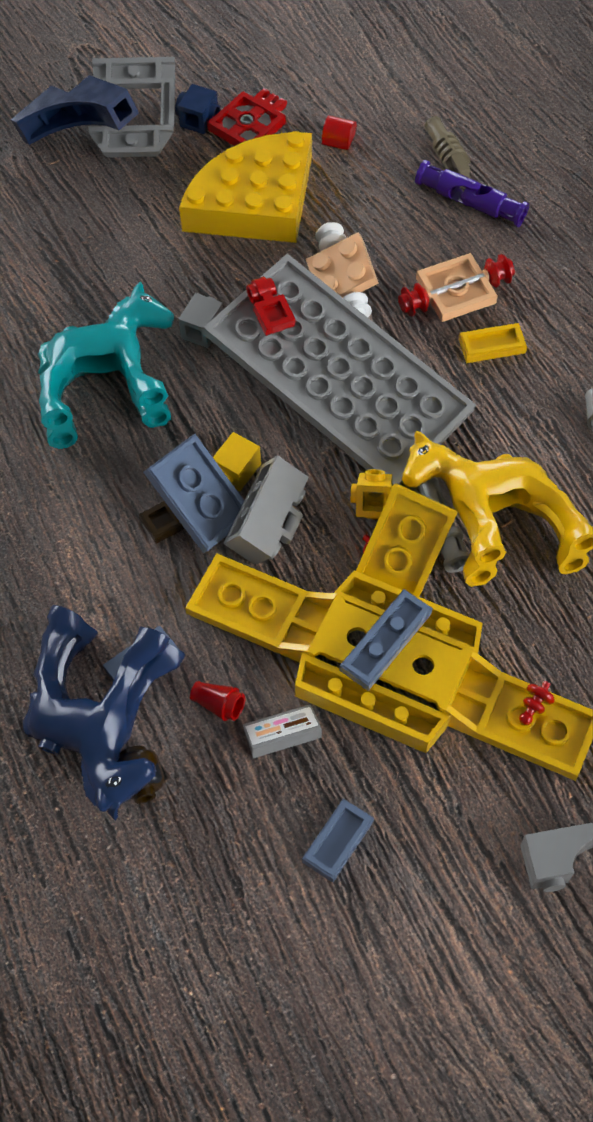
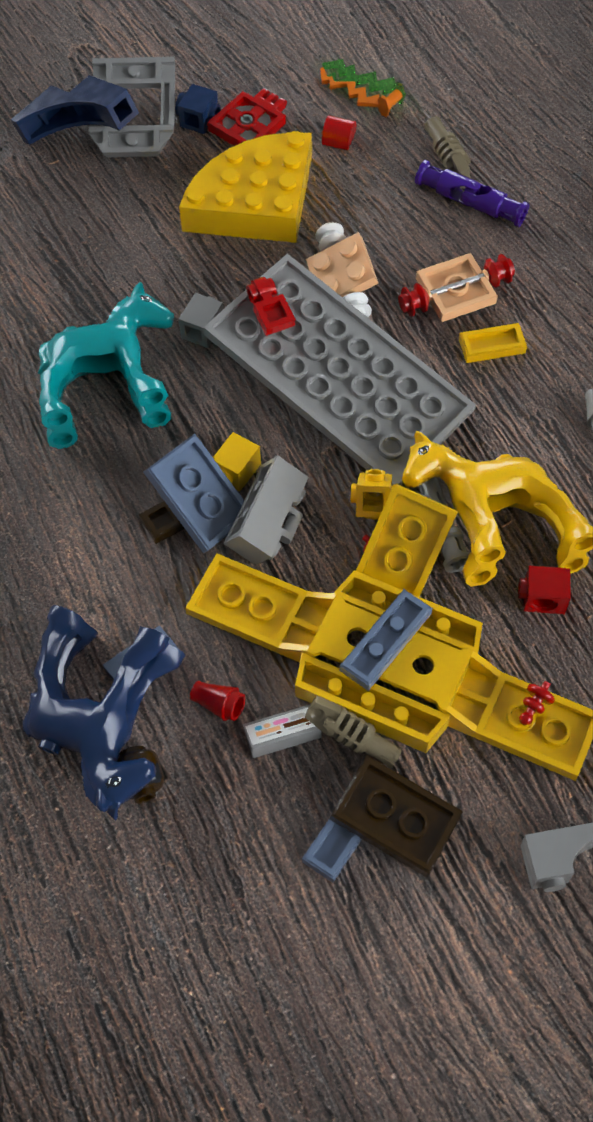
none -> dark tan hinge [305,696,402,768]
none -> piece [320,59,406,117]
none -> dark brown tile [329,755,463,877]
none -> red brick [518,565,571,615]

